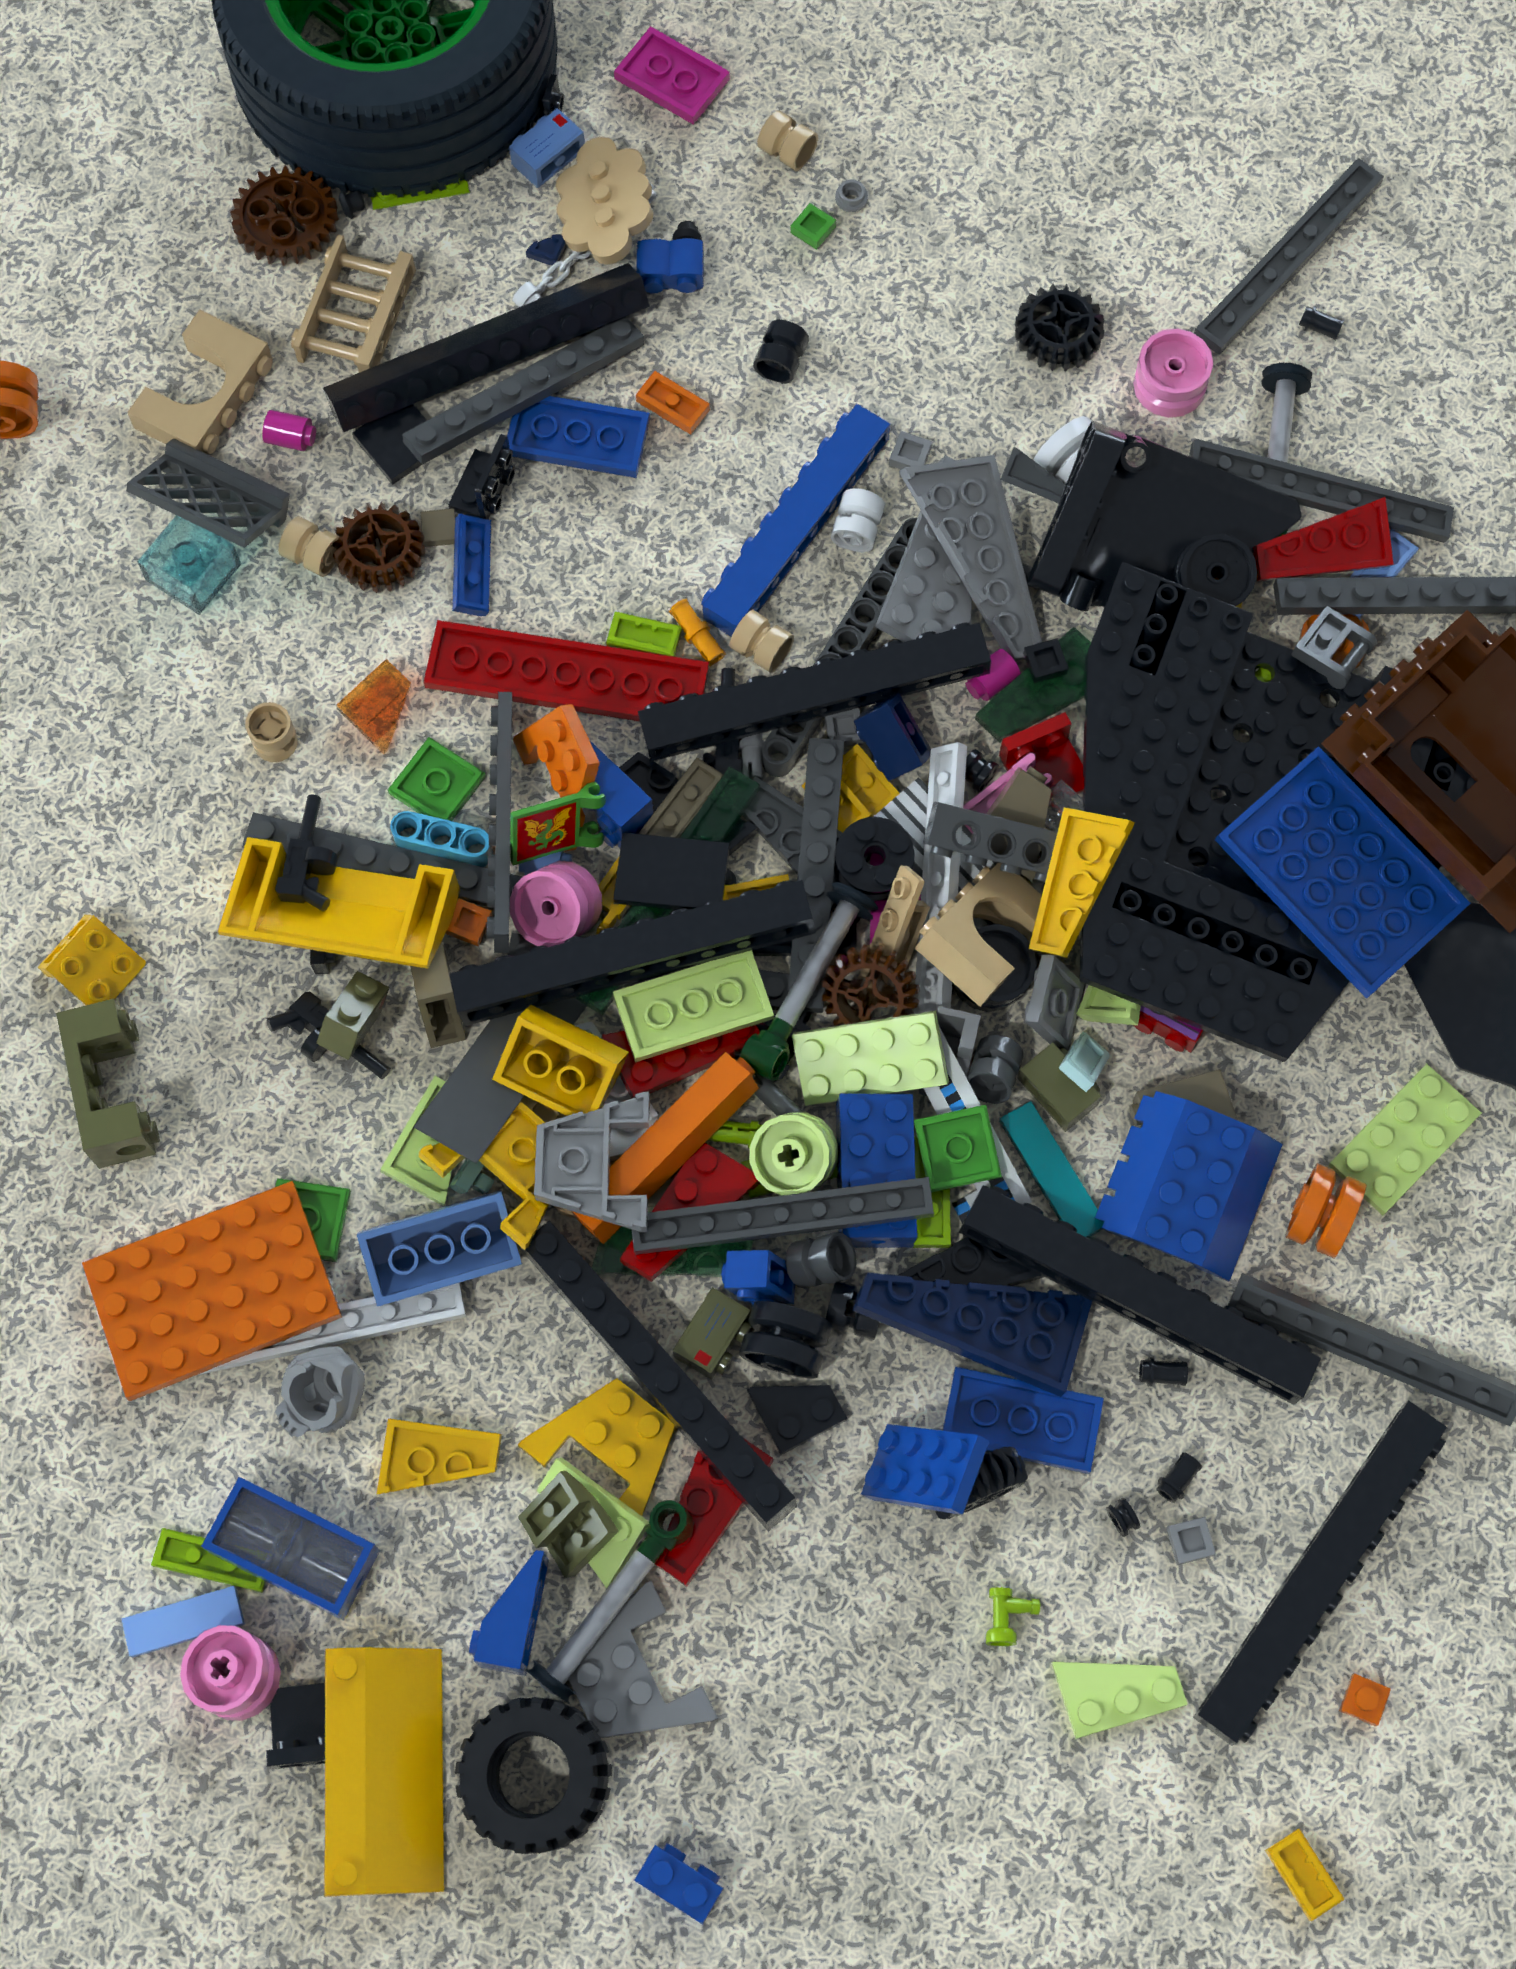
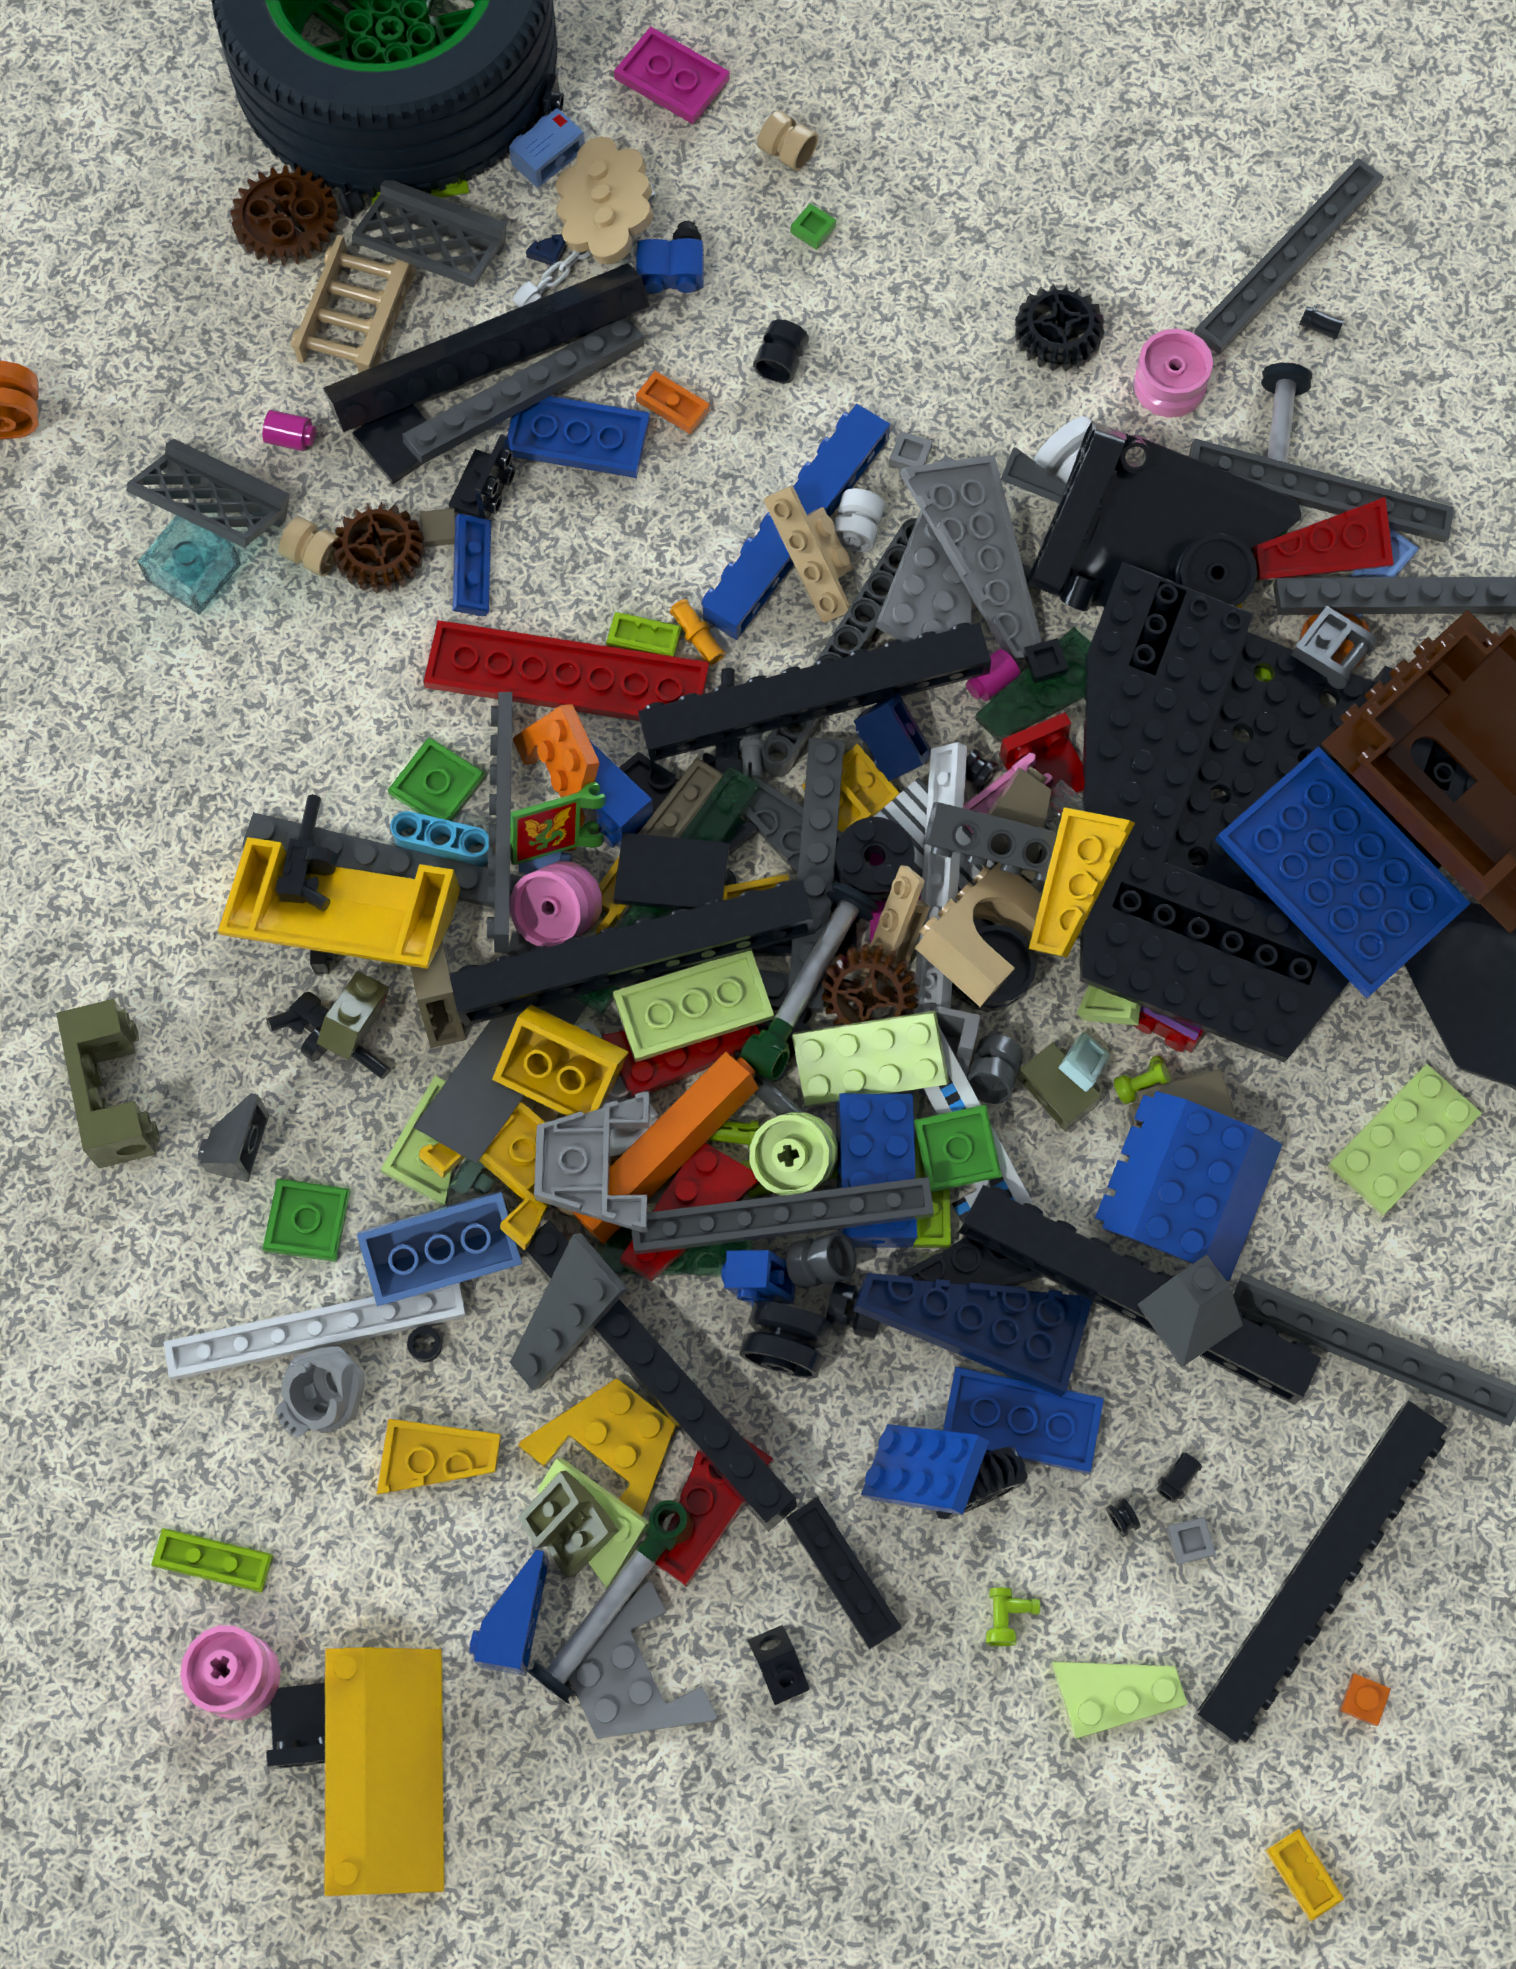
yellow bracket [37,914,146,1005] -> none
orange plate [82,1181,342,1402] -> none
light blue tile [121,1586,245,1658] -> none
tan arch [127,309,273,455] -> none
clear brick [201,1477,380,1621] -> none
tan wheel [245,702,298,762] -> none
clear orange wing [336,659,411,754] -> none
orange plate [446,899,493,947] -> none
black tyre [455,1697,612,1854] -> none
blue brick [634,1843,724,1924] -> none
olive brick [673,1287,752,1380] -> none
tan wheel [729,609,794,673] -> none
black wing [747,1385,848,1455] -> none
light grey plate [824,708,864,747] -> none
light grey plate [835,179,868,212] -> none
teal tile [999,1101,1104,1238] -> none
light grey plate [1025,955,1085,1050] -> none
black pin [1139,1357,1188,1387] -> none
orange wheel [1285,1163,1367,1258] -> none
none -> dark grey slope [198,1093,270,1182]
none -> dark grey fence [352,180,507,288]
none -> black bush [407,1326,442,1363]
none -> dark grey wing [510,1233,628,1391]
none -> black bracket [748,1625,810,1705]
none -> tan bracket [764,486,853,623]
none -> black plate [786,1497,902,1651]
none -> lime piece [1114,1055,1171,1105]
none -> dark grey slope [1137,1255,1243,1368]

